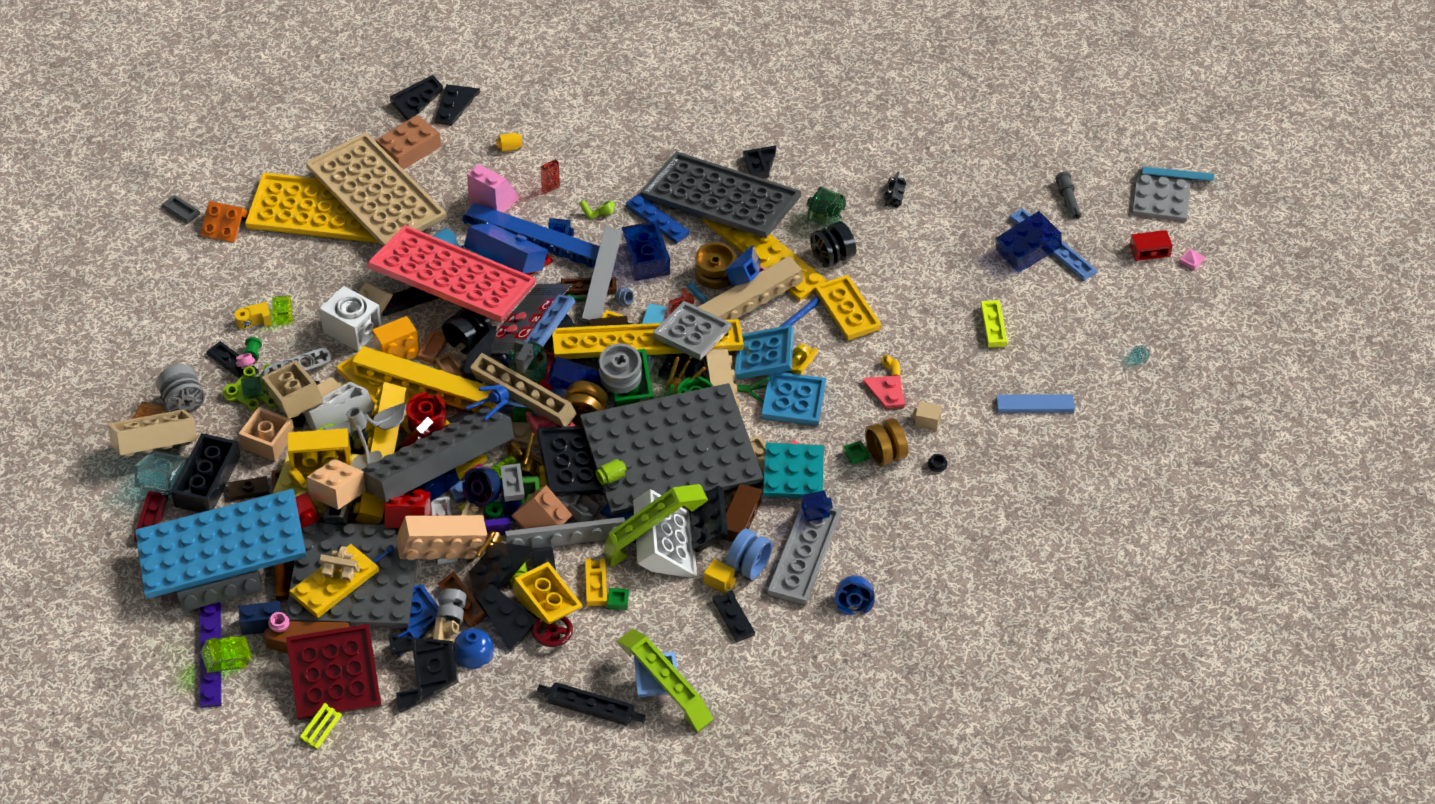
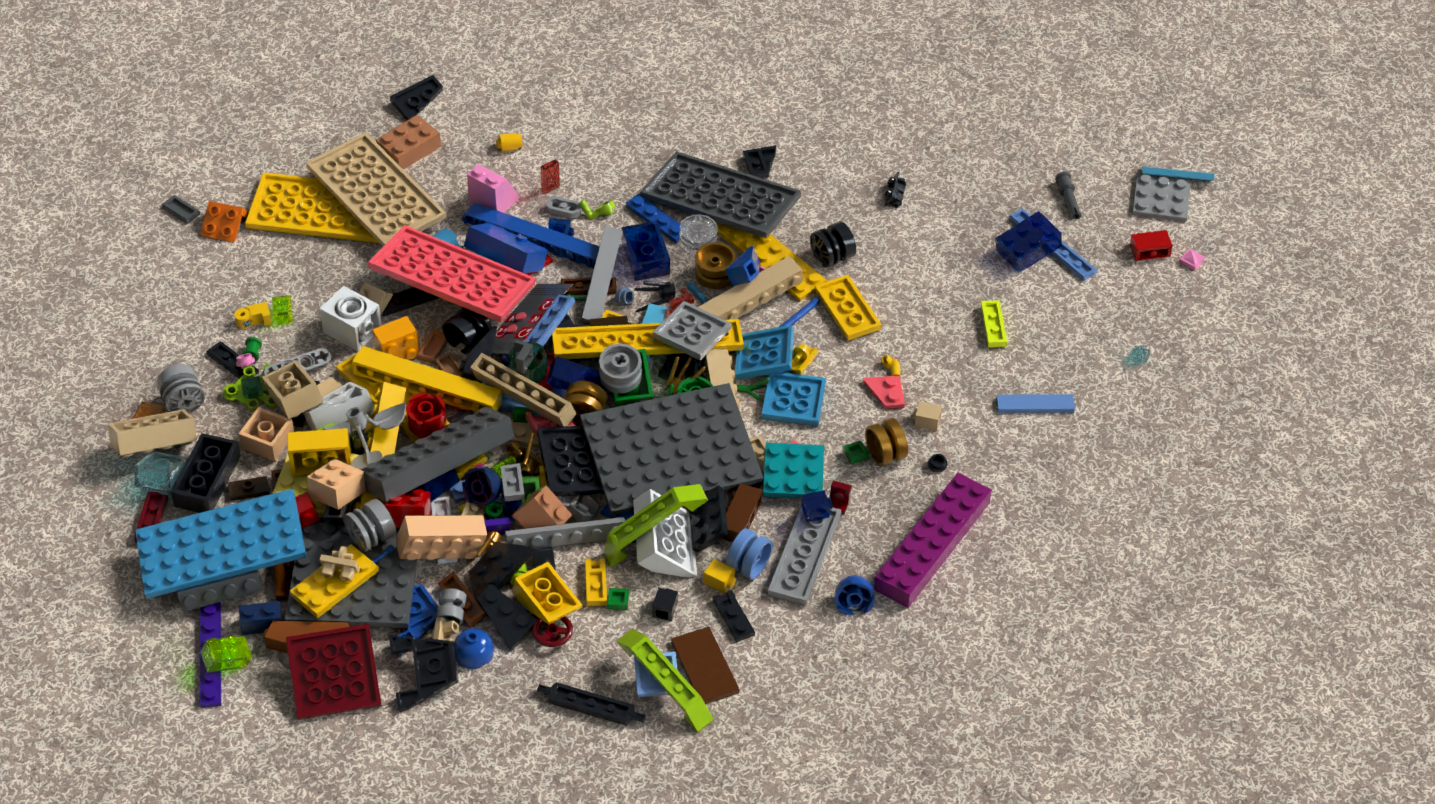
bright pink plate [268,612,289,632] -> none
yellow tile [288,468,306,488] -> none
neon yellow tile [300,703,342,750] -> none
dark red plate [395,417,433,452] -> none
black wing [435,84,480,126] -> none
blue plant [465,384,509,421] -> none
lime brick [596,459,627,485] -> none
clear green brick [806,186,846,227] -> none
none -> light grey wheel [344,499,396,552]
none -> light grey plate [546,196,581,218]
none -> black plant [634,281,676,312]
none -> black brick [652,587,678,621]
none -> reddish brown tile [671,626,740,704]
none -> clear wheel [679,215,718,262]
none -> dark red bracket [827,480,852,515]
none -> magenta brick [874,472,992,608]

